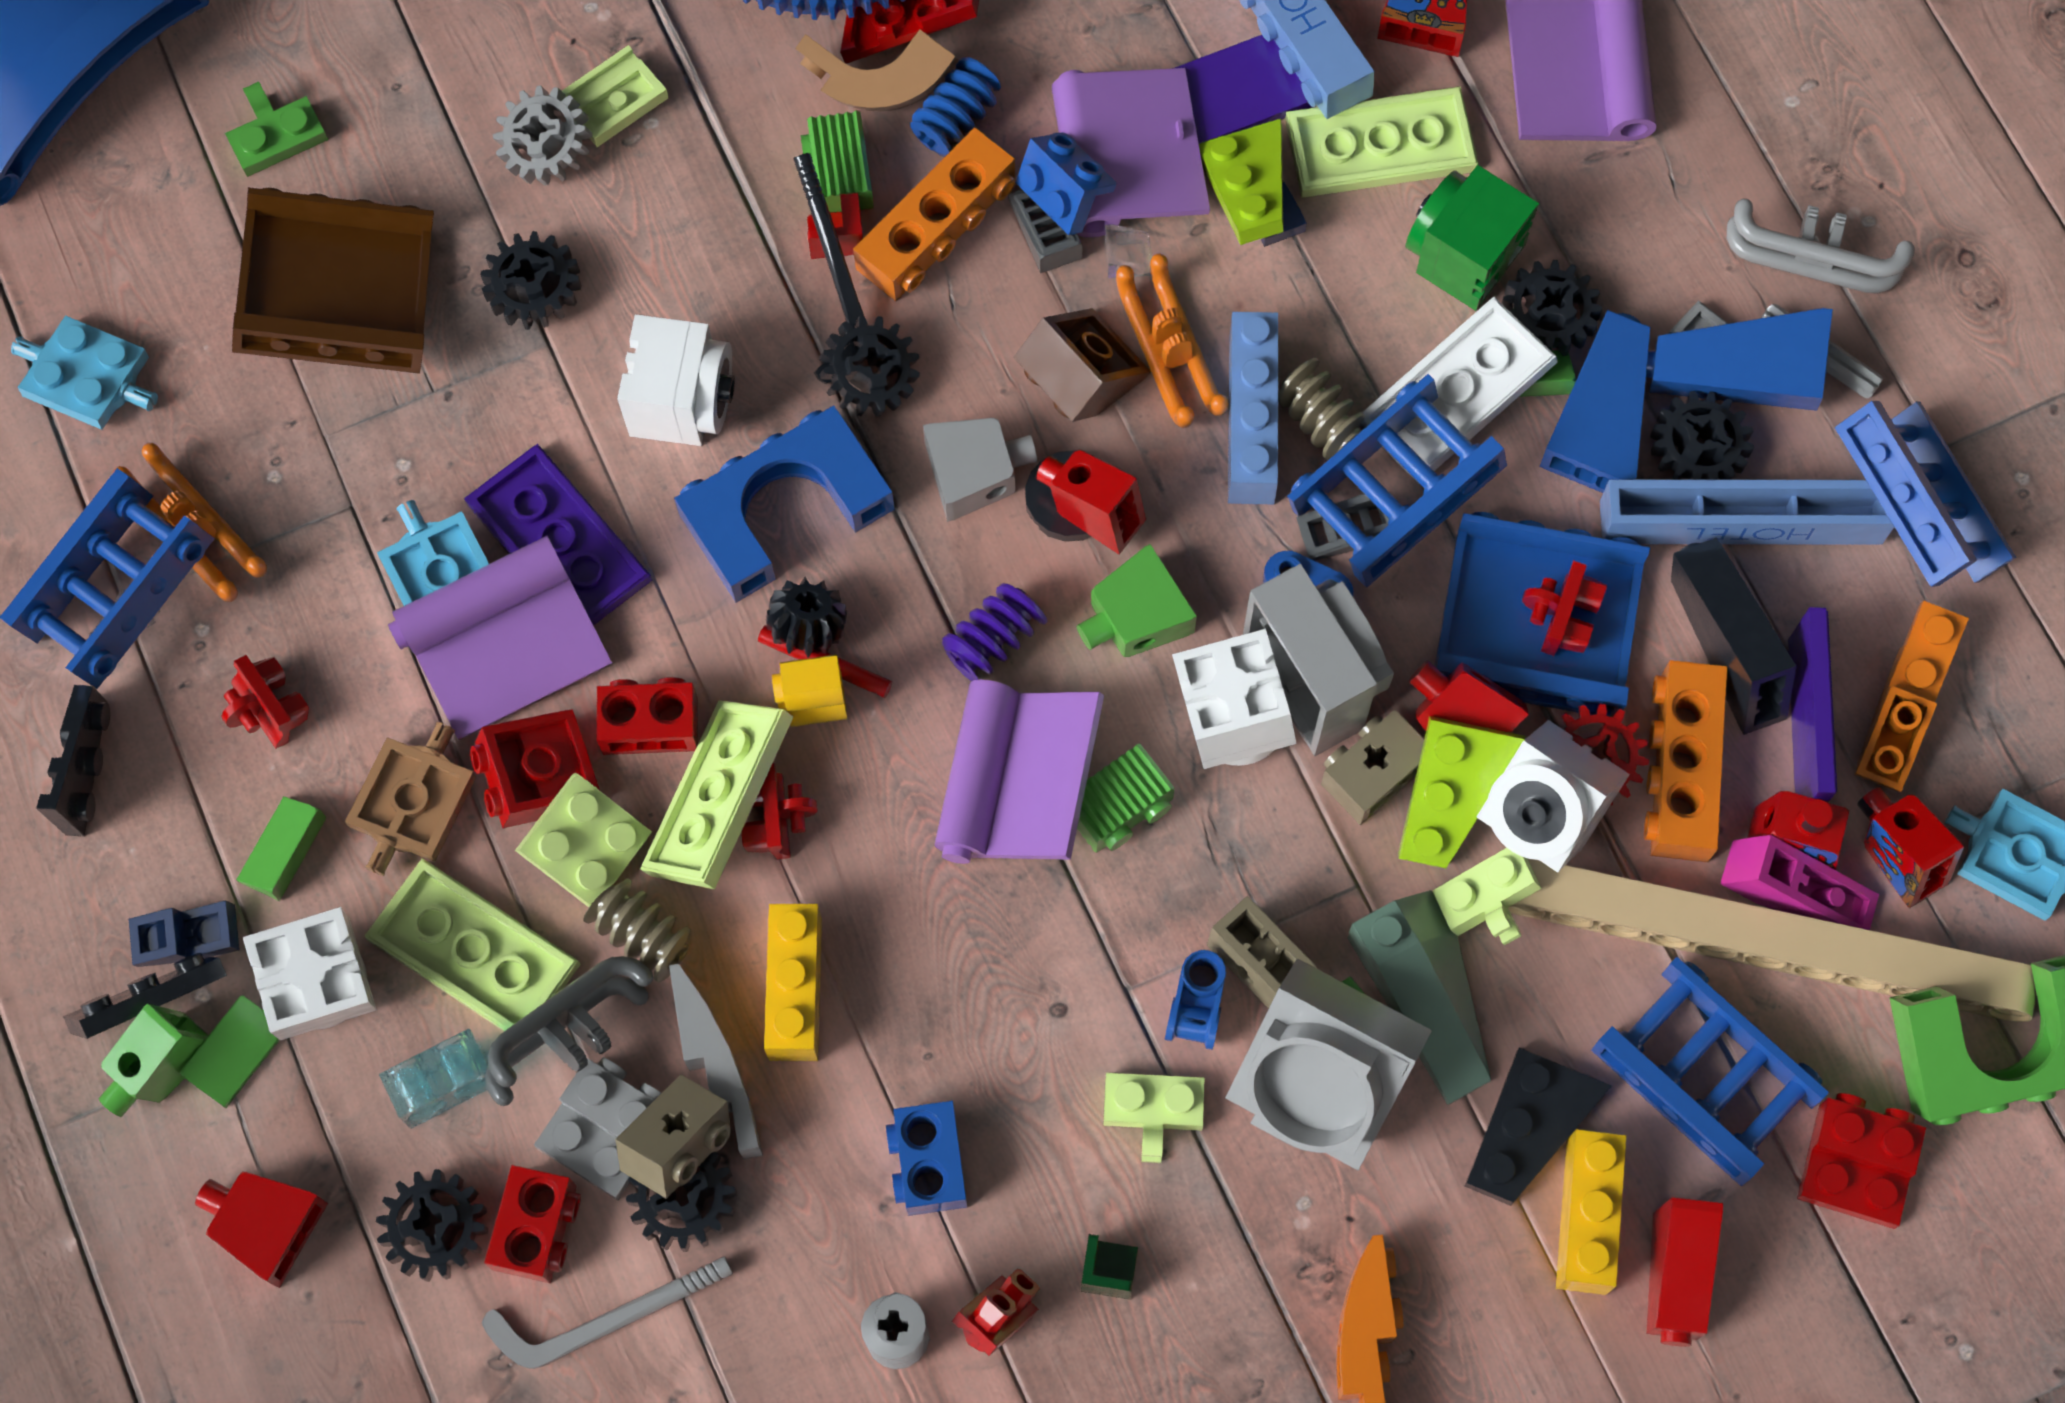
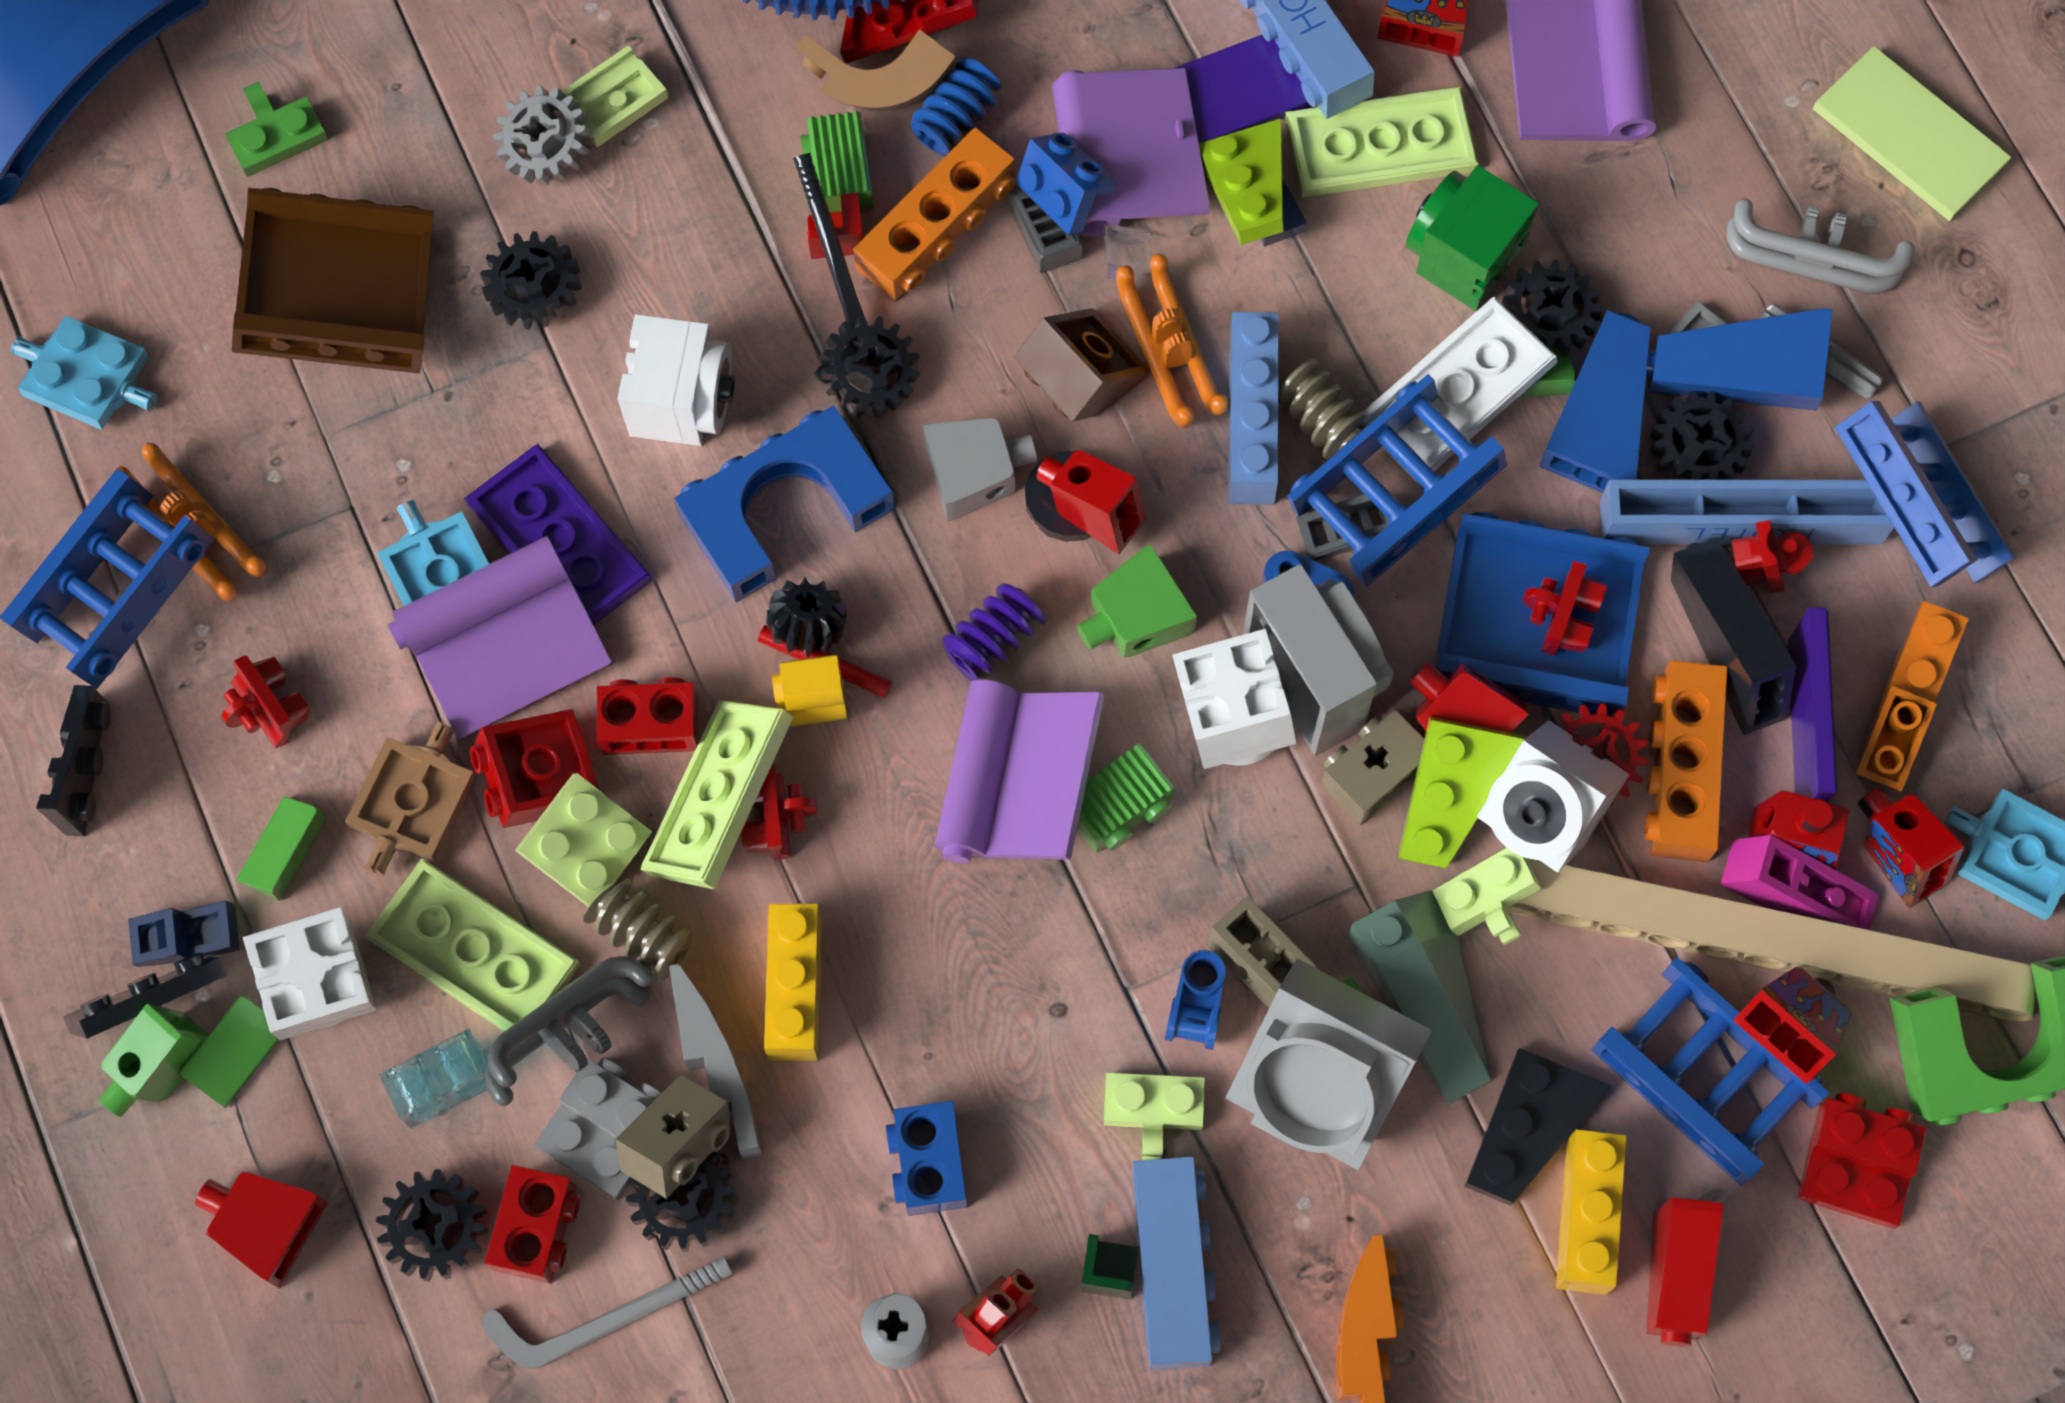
none -> medium blue brick [1132,1157,1220,1371]
none -> red hips [1732,520,1813,594]
none -> red torso [1733,966,1852,1085]
none -> yellowish green tile [1813,46,2011,221]

